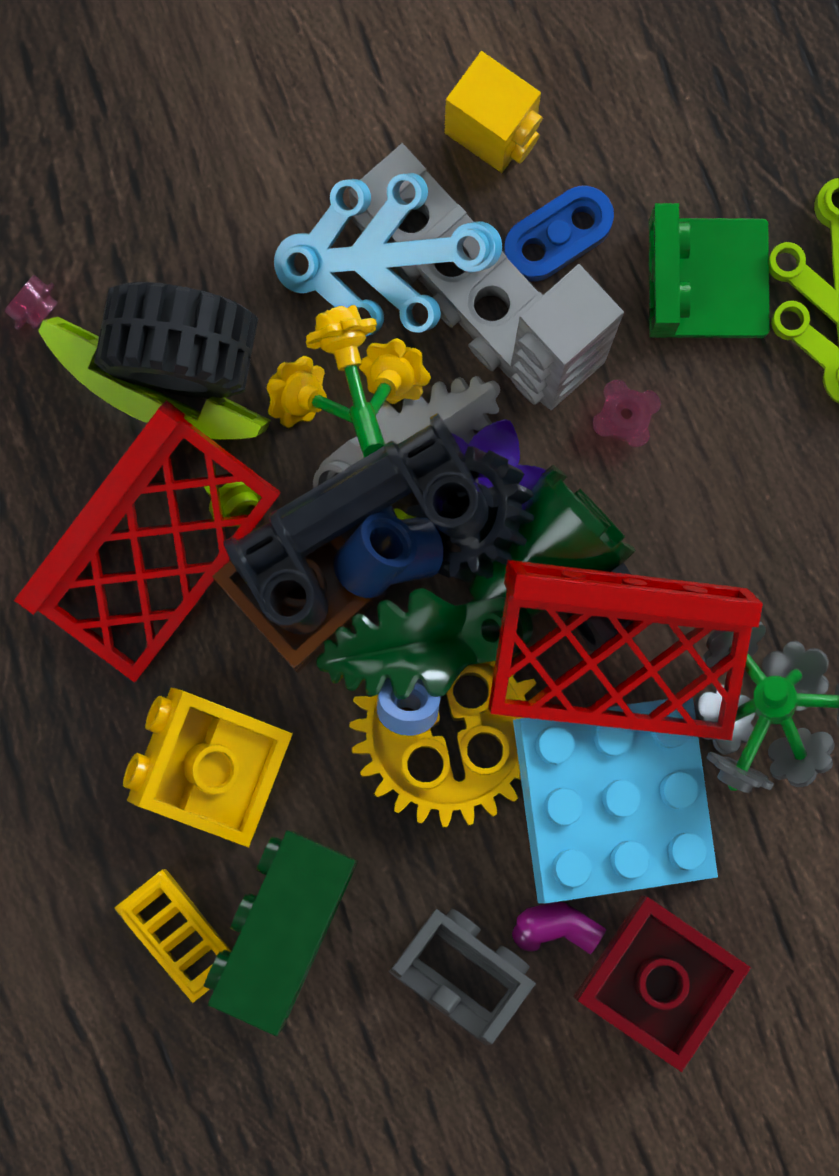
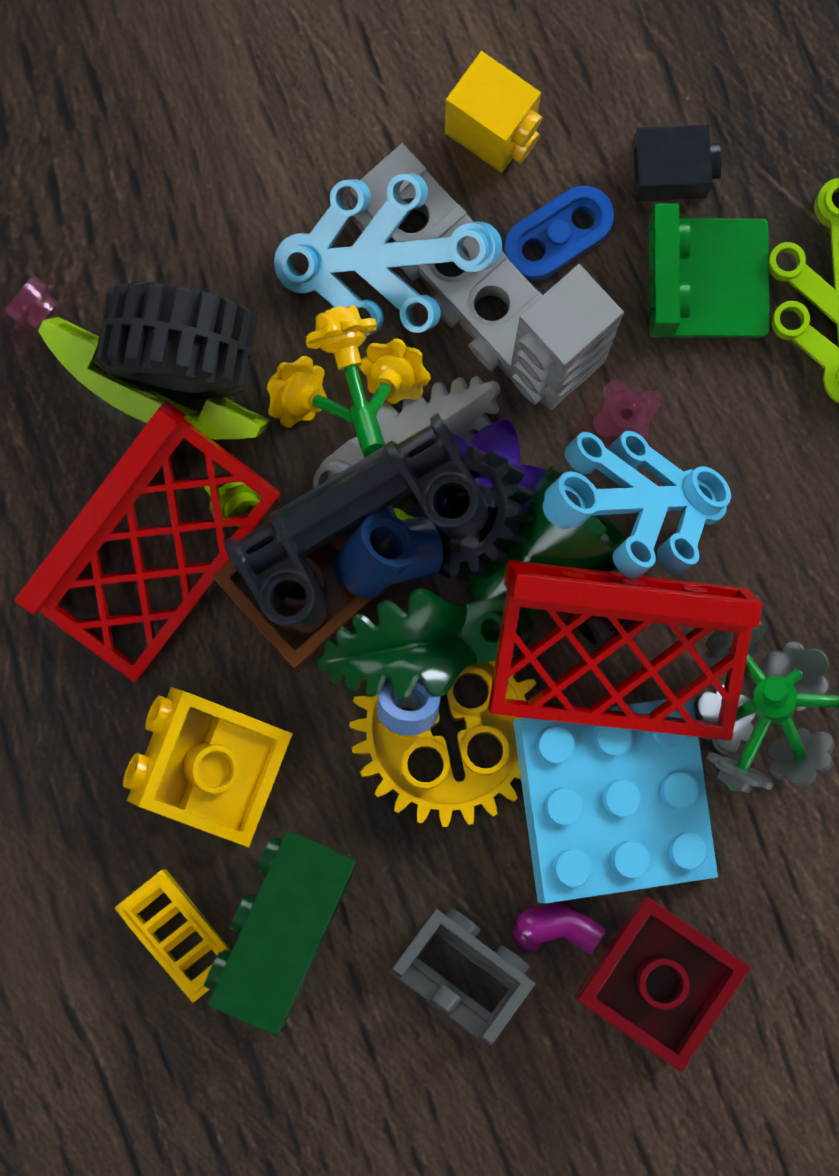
none -> medium azure plant [543,431,731,579]
none -> black brick [632,124,722,201]

